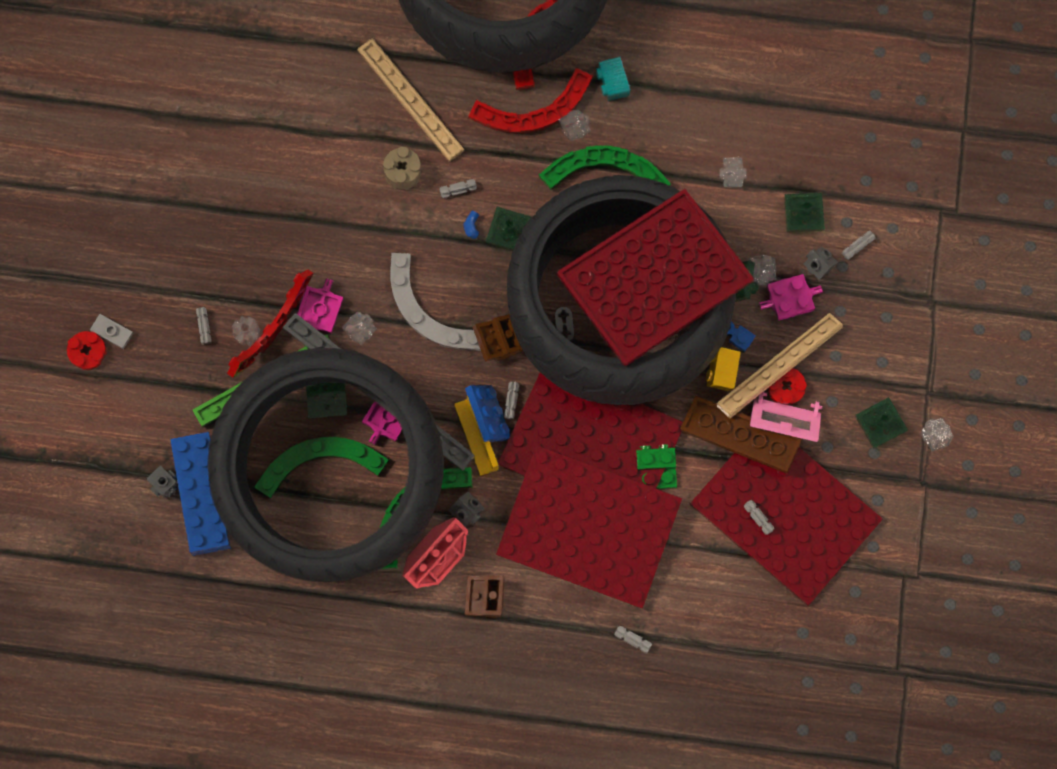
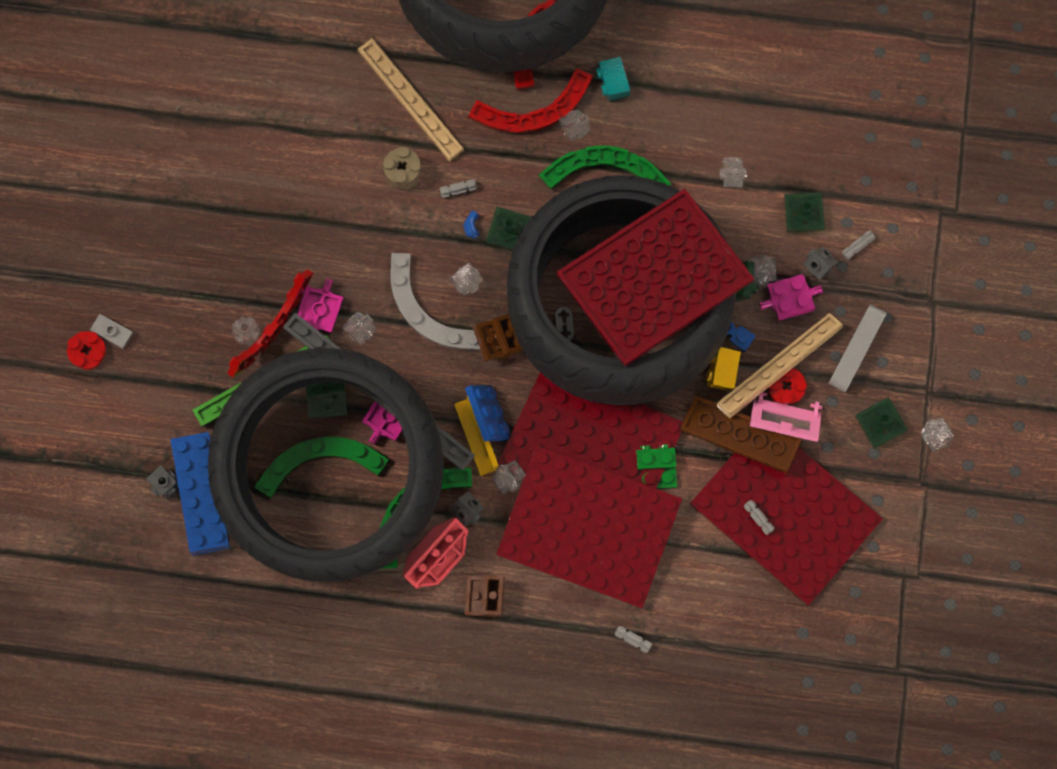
light grey axle [196,307,212,345] -> none
light grey axle [504,382,519,419] -> none
none -> clear brick [449,263,483,295]
none -> clear brick [492,460,526,494]
none -> light grey beam [828,304,887,392]

